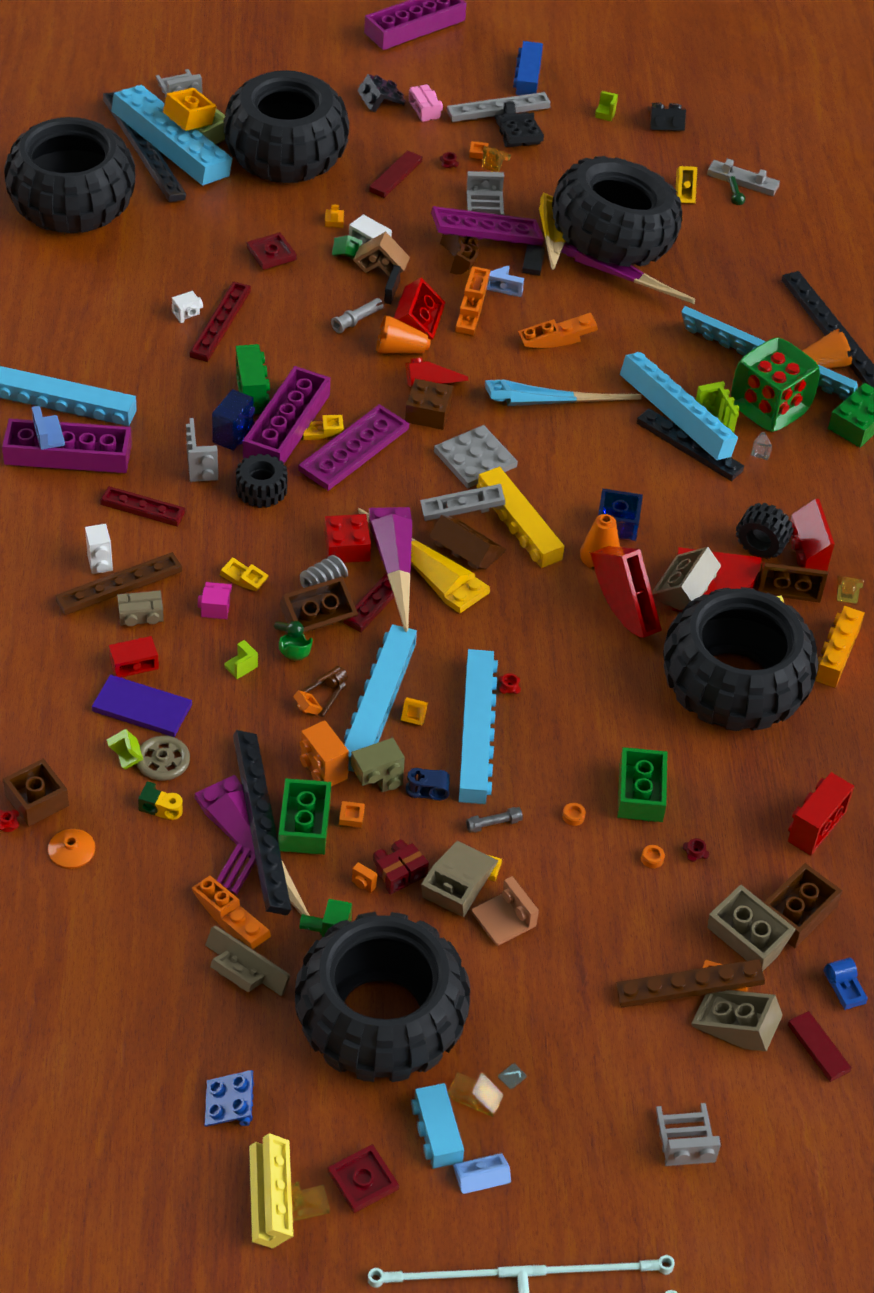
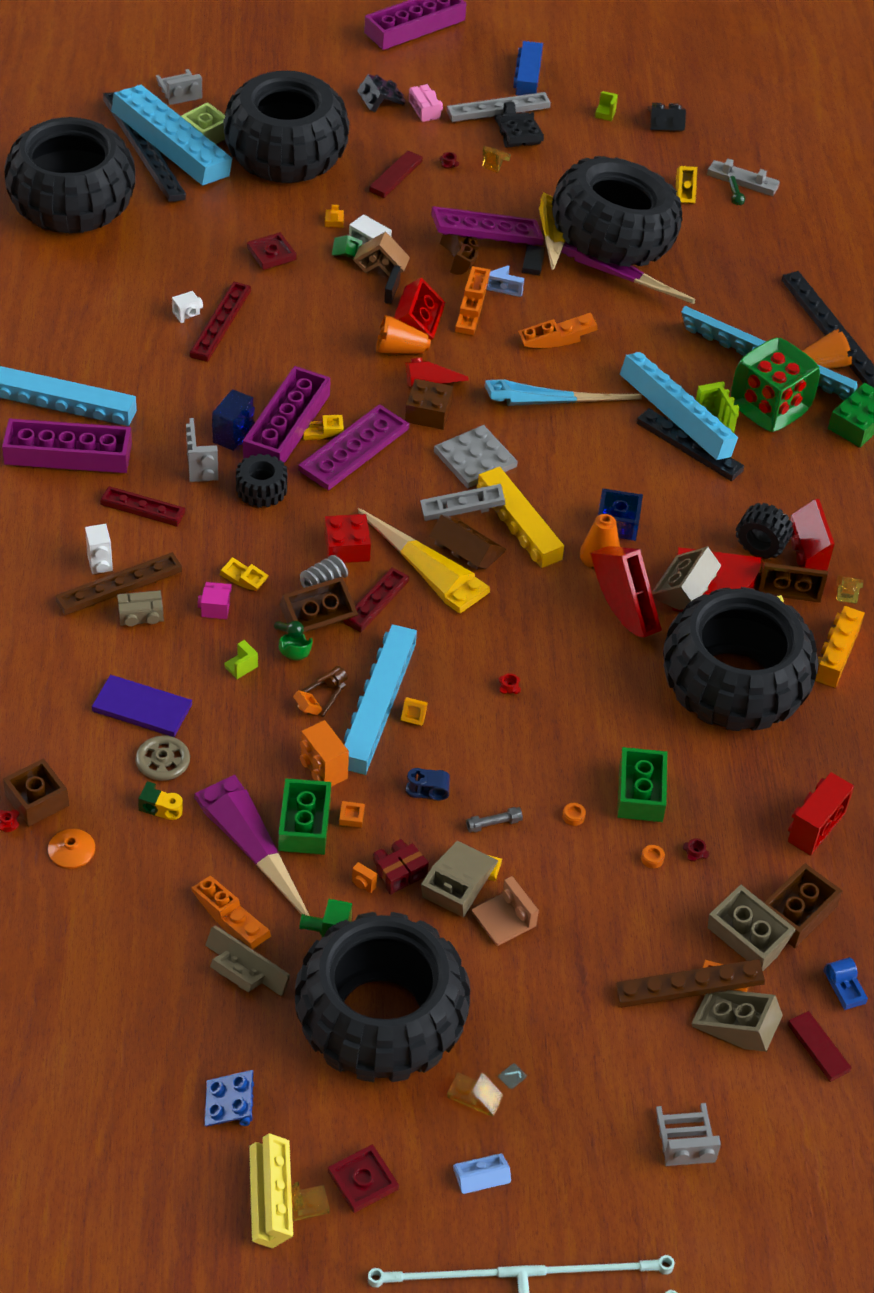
medium blue panel [32,406,65,450] -> none
lime panel [107,729,144,770] -> none
red brick [109,636,159,678] -> none
light orange brick [163,88,217,131] -> none
magenta tile [217,843,256,895] -> none
black plate [233,730,292,915] -> none
green brick [236,344,270,415] -> none
light grey pin [331,298,383,333] -> none
olive brick [351,738,405,792] -> none
magenta plate [368,507,412,632] -> none
medium azure brick [411,1083,464,1169] -> none
medium azure brick [459,649,498,804] -> none
light grey plate [466,171,504,215] -> none
orange plate [469,141,489,160] -> none
clear slope [751,432,772,460] -> none

